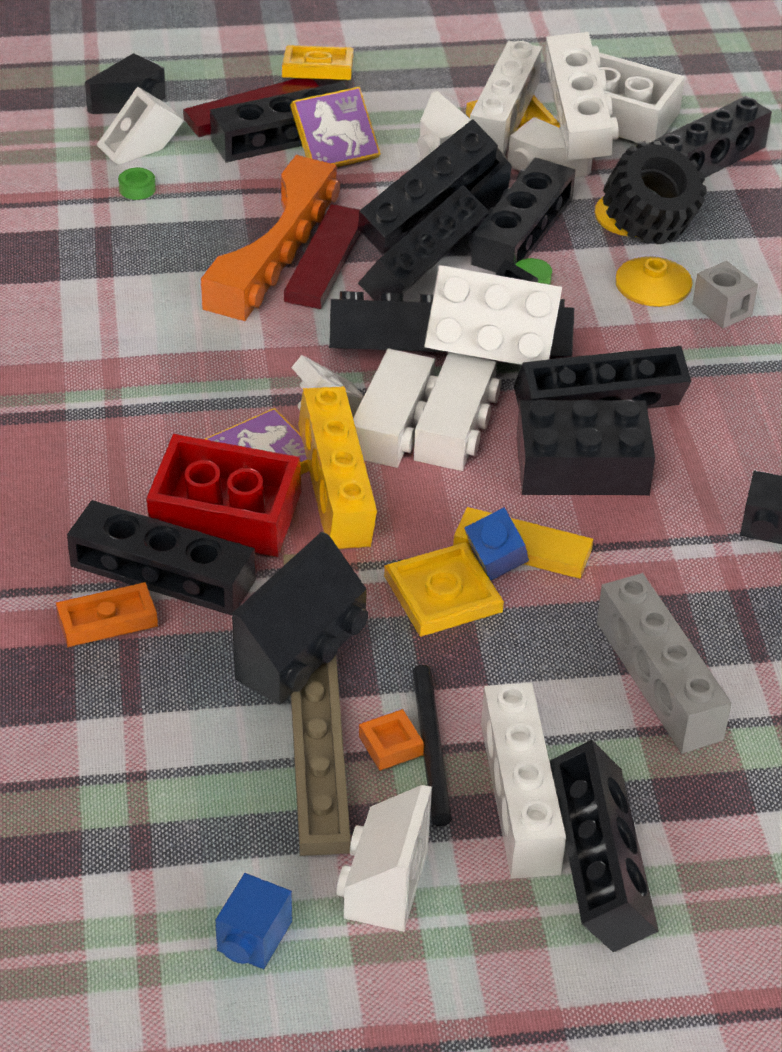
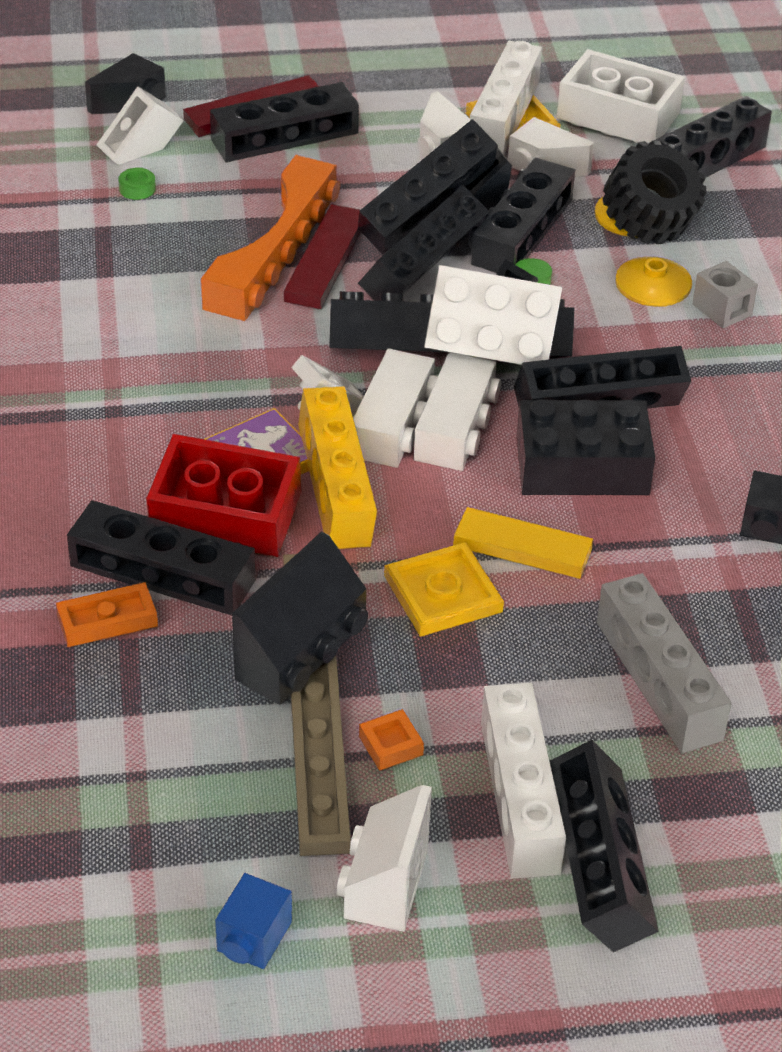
yellow tile [282,45,354,80] -> none
tile [290,87,381,167] -> none
black bar [413,665,452,826] -> none
blue brick [464,507,529,580] -> none
white brick [546,32,619,160] -> none

